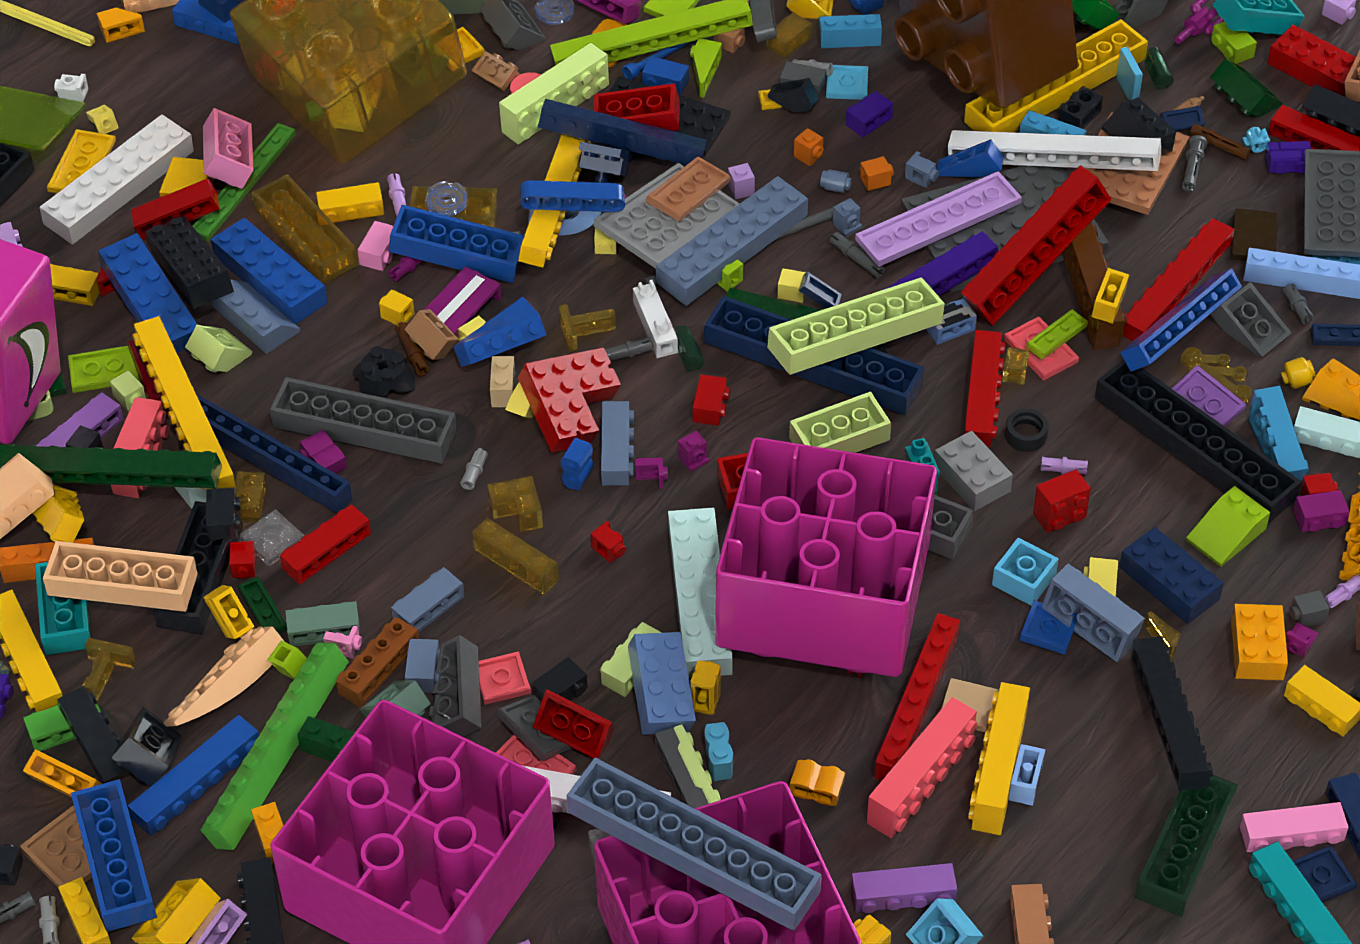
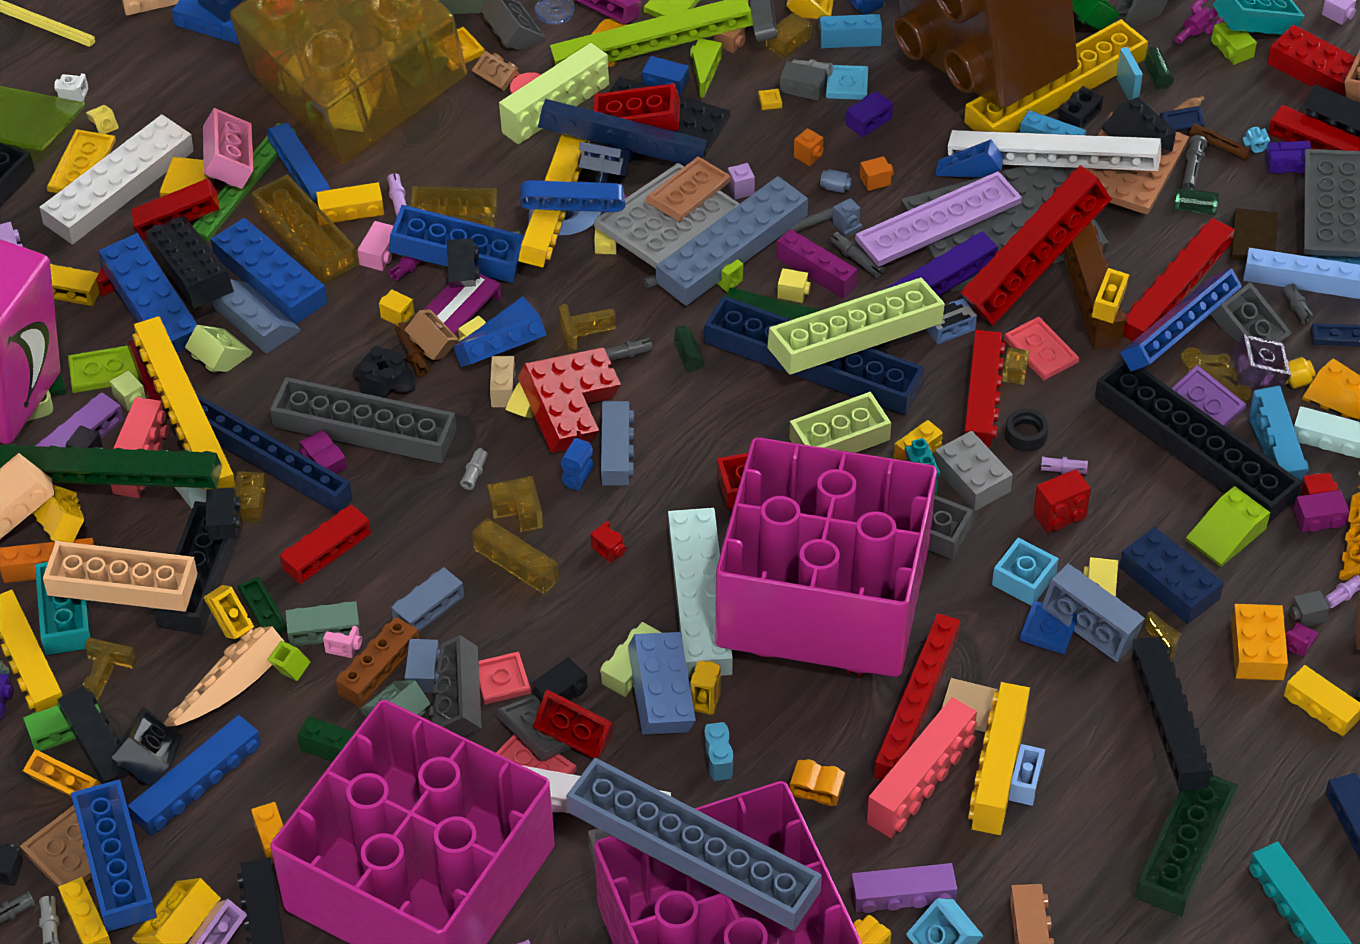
light orange slope [97,8,145,43] -> none
bright green brick [201,643,349,850] -> none
red brick [229,541,256,579] -> none
clear plate [240,509,305,566] -> none
clear tile [425,181,468,216] -> none
blue piece [622,41,693,80] -> none
white brick [633,280,678,358] -> none
magenta bracket [635,458,668,489] -> none
piece [655,724,721,808] -> none
magenta brick [678,431,709,472] -> none
red brick [693,374,730,426] -> none
black slope [767,78,818,113] -> none
tile [798,271,842,309] -> none
sand blue brick [905,151,939,188] -> none
lime tile [1026,310,1088,360] -> none
dark green slope [1210,58,1283,117] -> none
bright pink brick [1240,802,1349,852] -> none
dark blue tile [1293,845,1358,903] -> none
none -> blue beam [267,122,330,203]
none -> black brick [447,238,480,288]
none -> magenta brick [777,229,858,299]
none -> yellow brick [893,420,943,461]
none -> clear green brick [1174,188,1219,215]
none -> clear purple brick [1232,335,1291,389]

